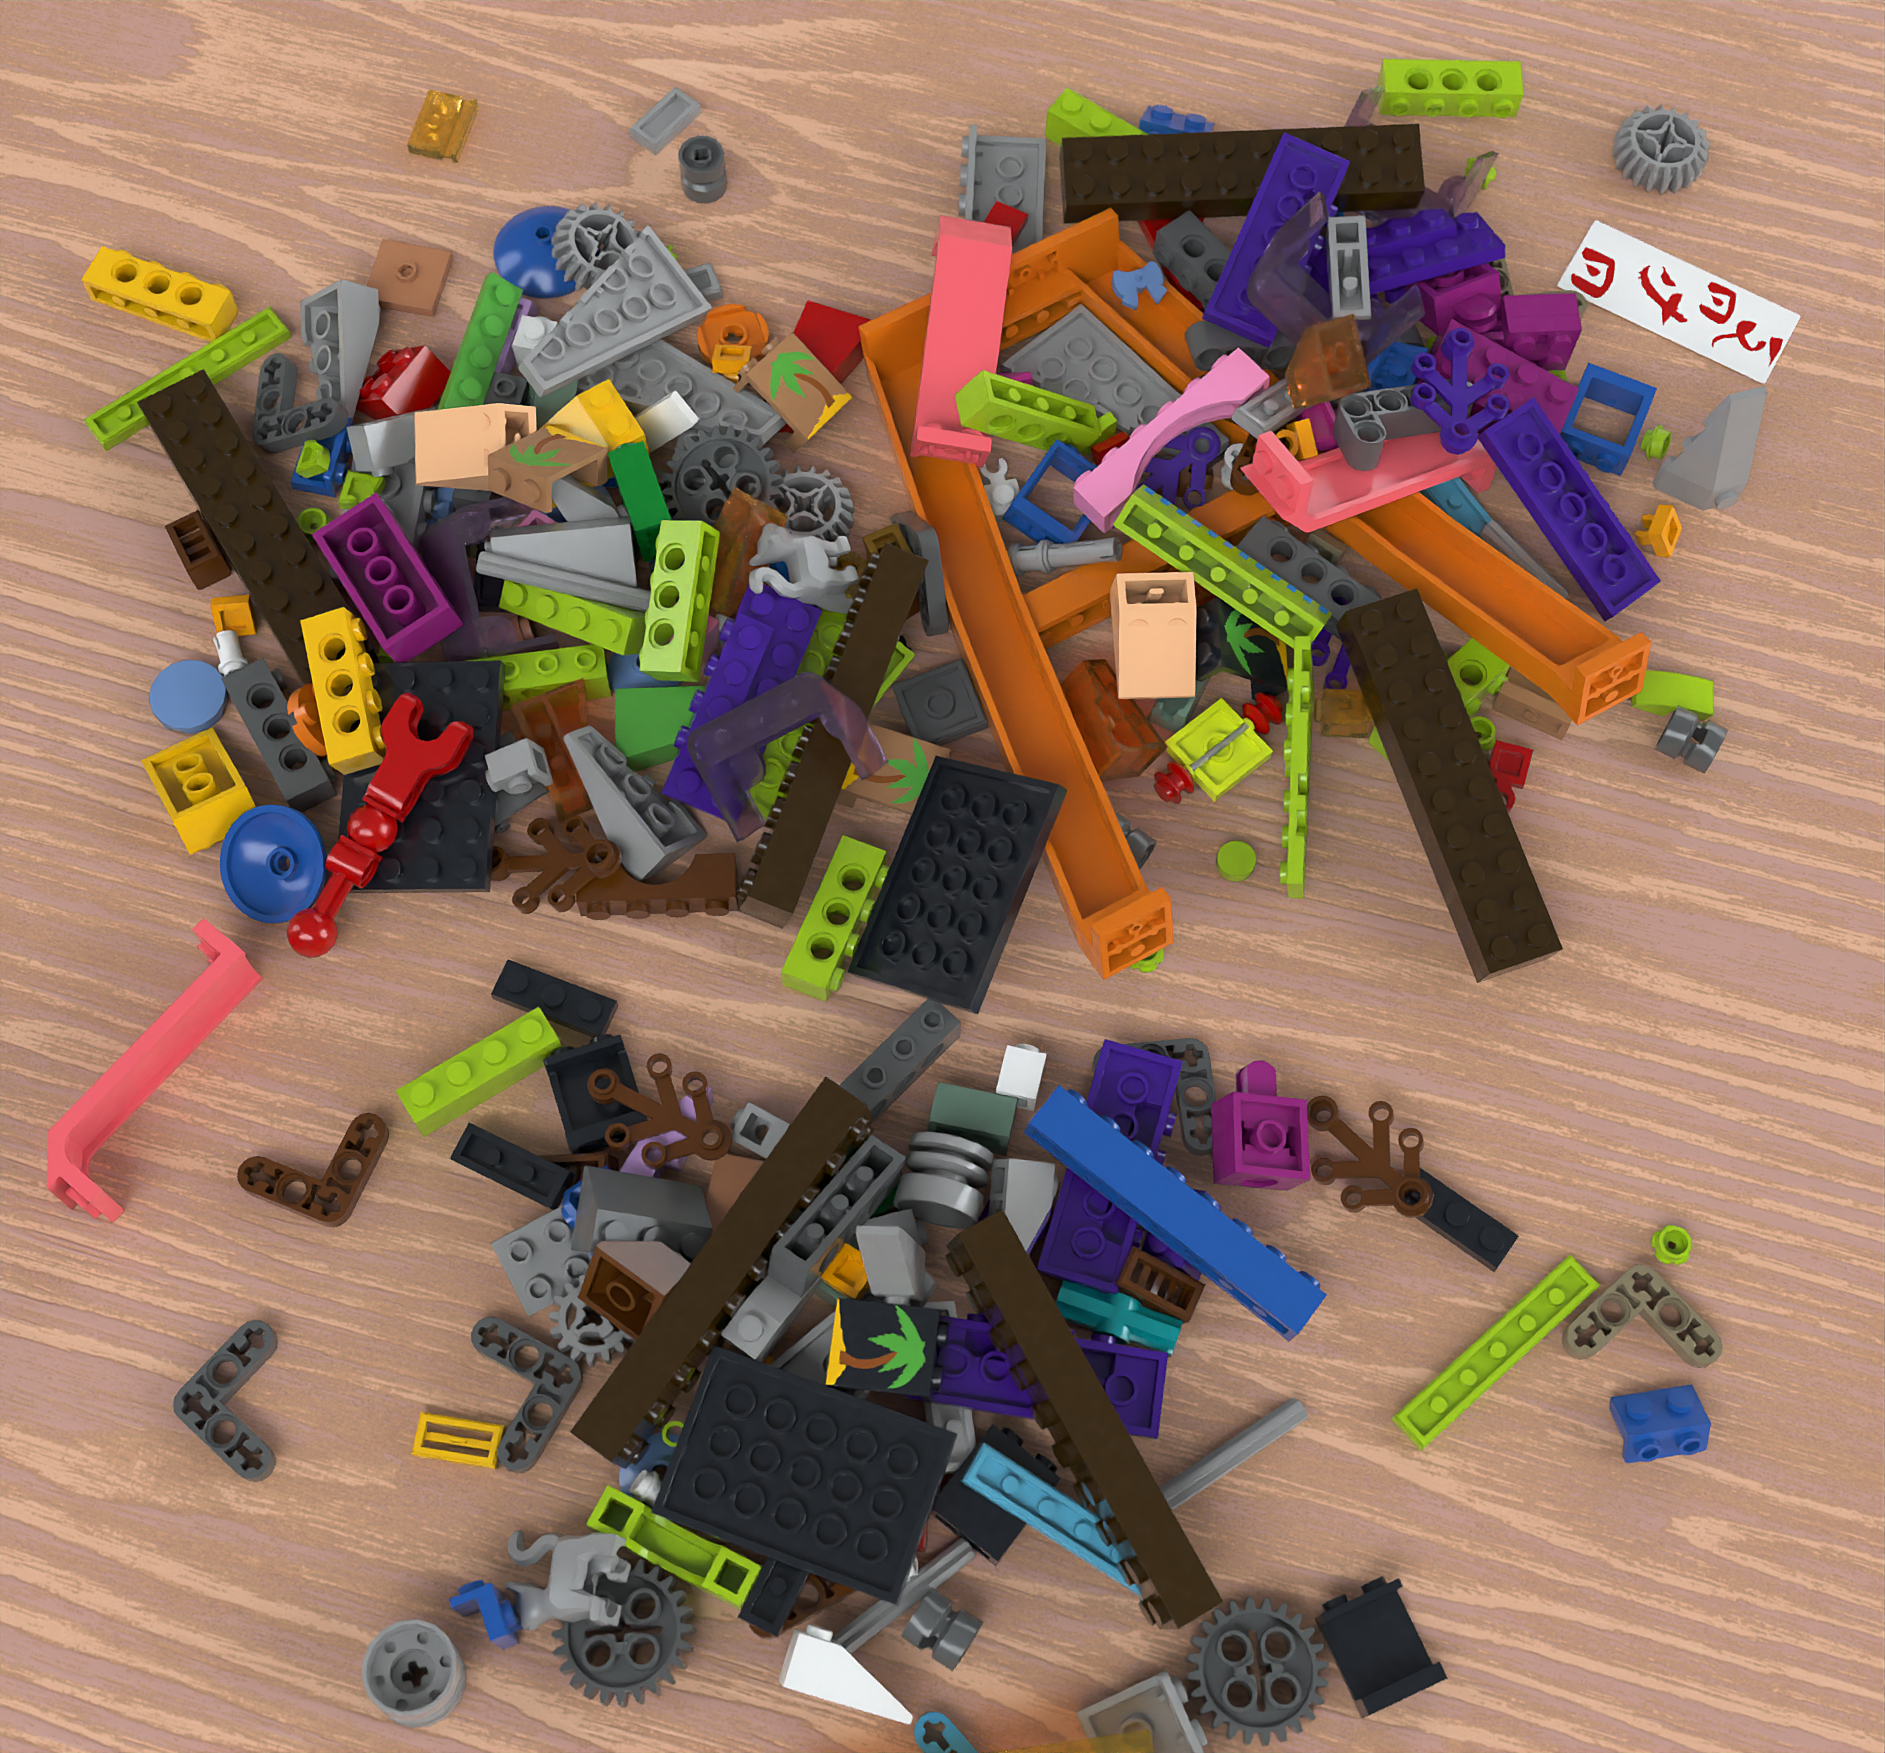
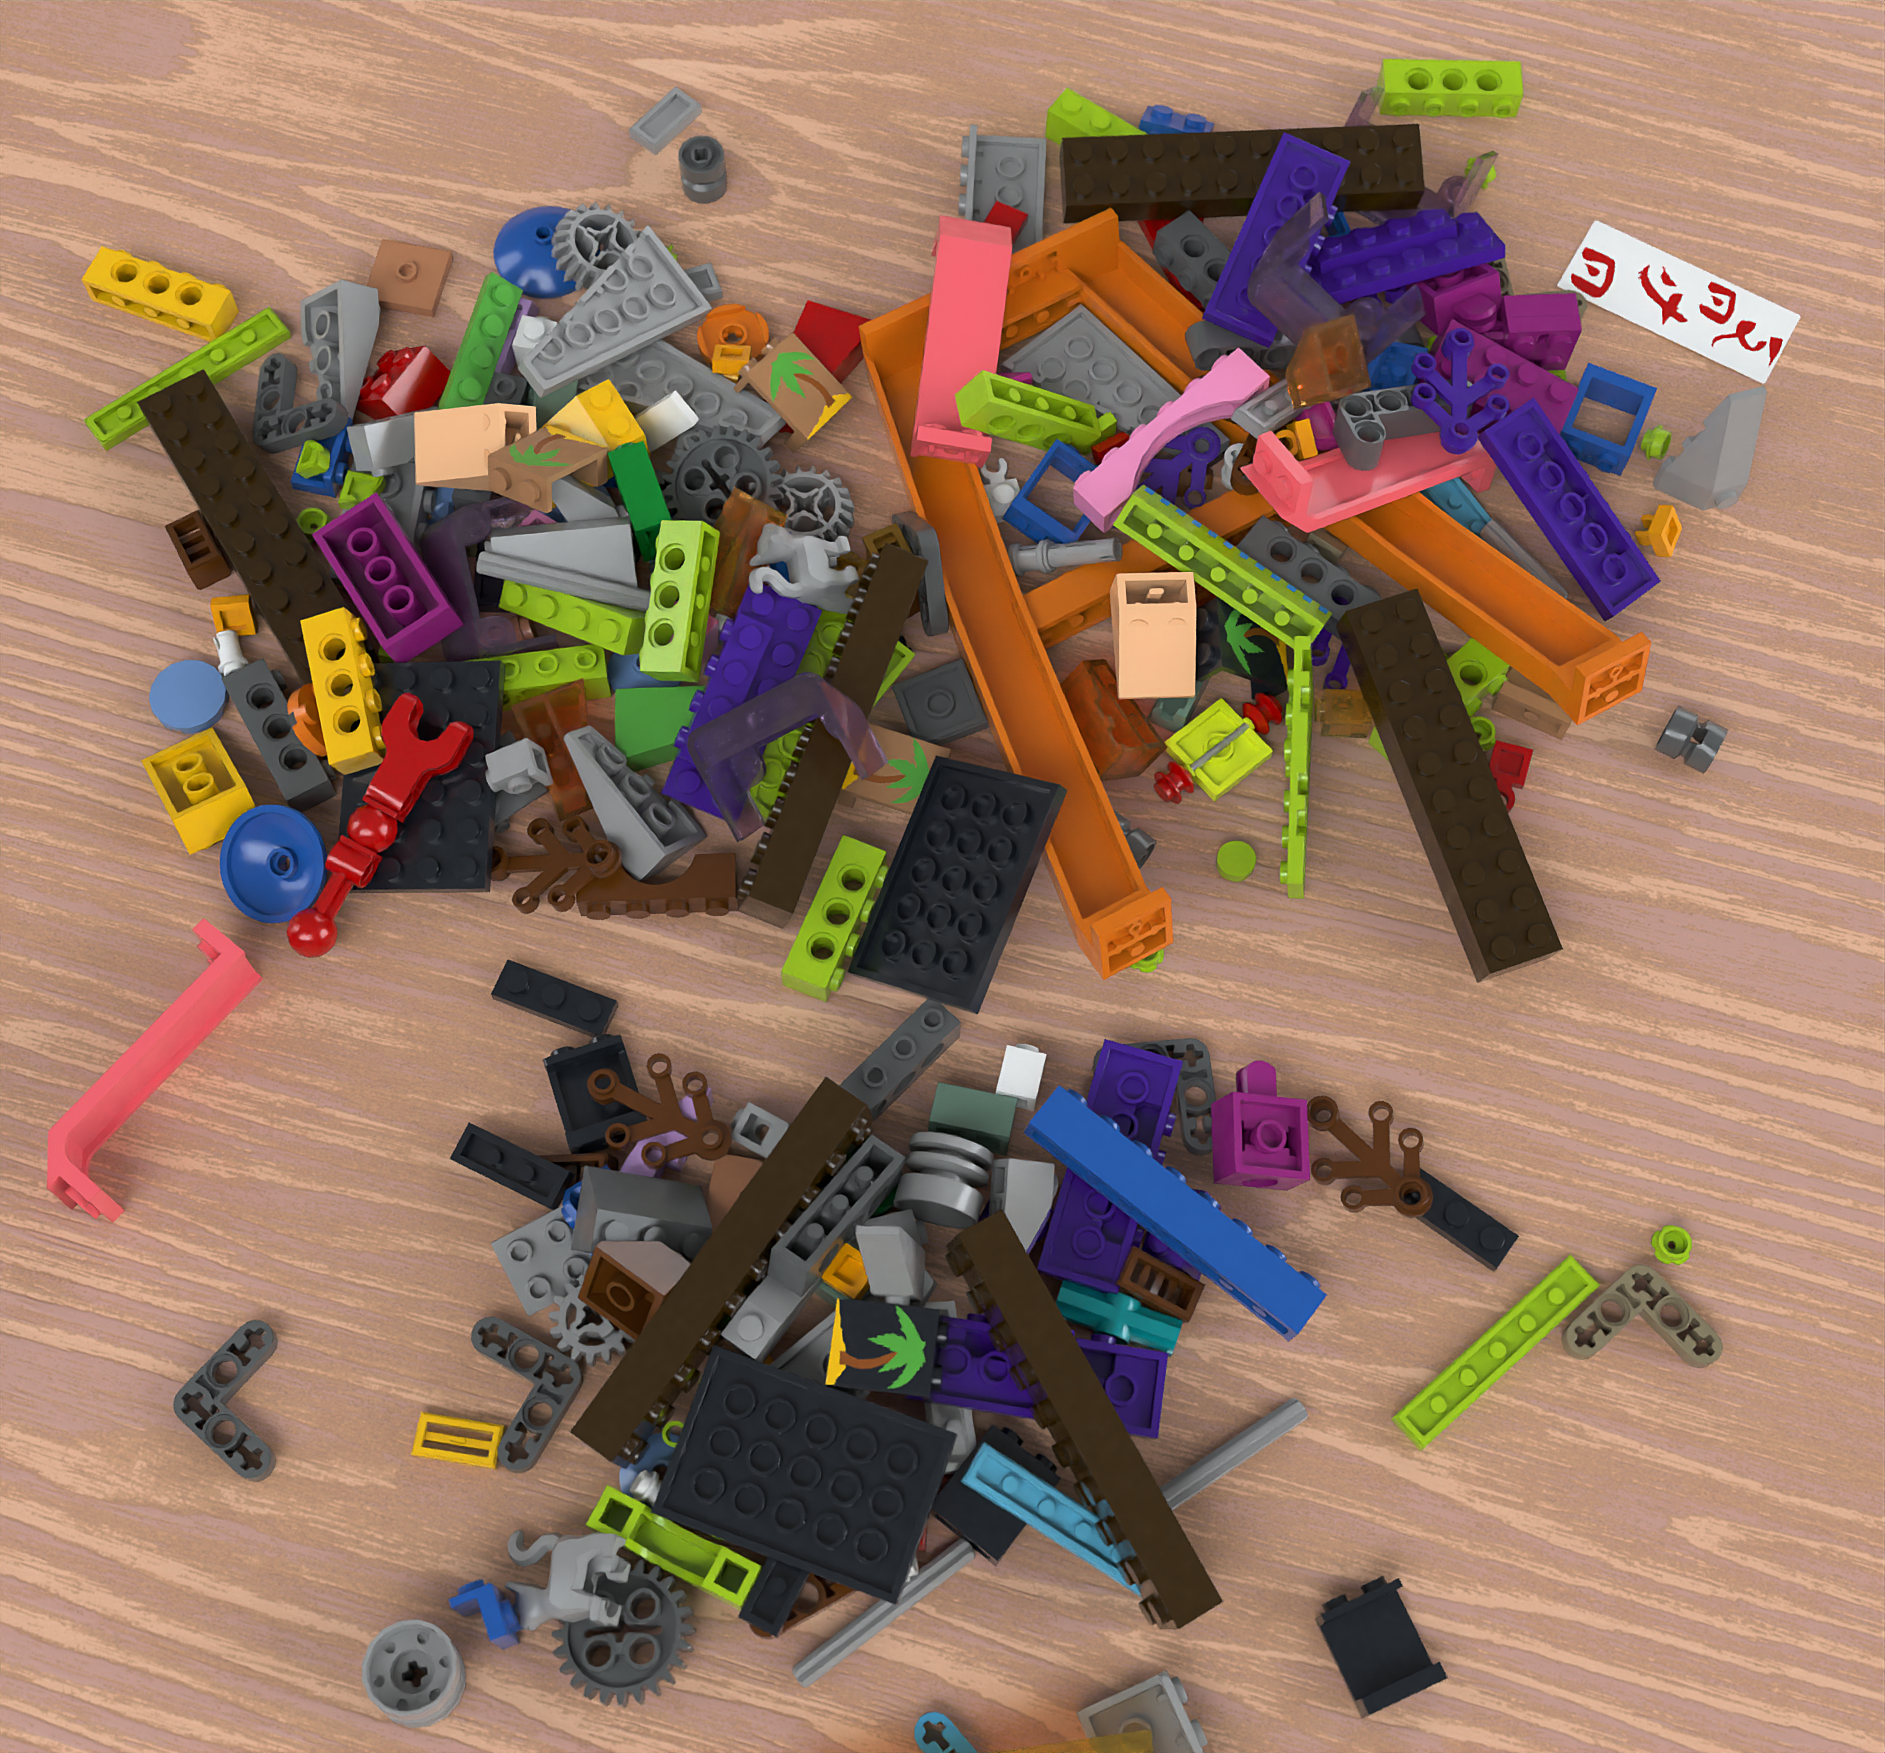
reddish brown beam [237,1113,389,1227] -> none
lime brick [395,1007,562,1138] -> none
clear yellow plate [407,89,479,164] -> none
white slope [778,1624,913,1725] -> none
dark grey wheel [901,1588,983,1672] -> none
medium blue piece [1111,261,1167,310] -> none
dark grey gear [1185,1596,1329,1746] -> none
light grey slope [1326,216,1371,321] -> none
blue bracket [1609,1384,1711,1463] -> none
light grey gear [1612,104,1710,195] -> none
lime slope [1632,670,1714,721] -> none

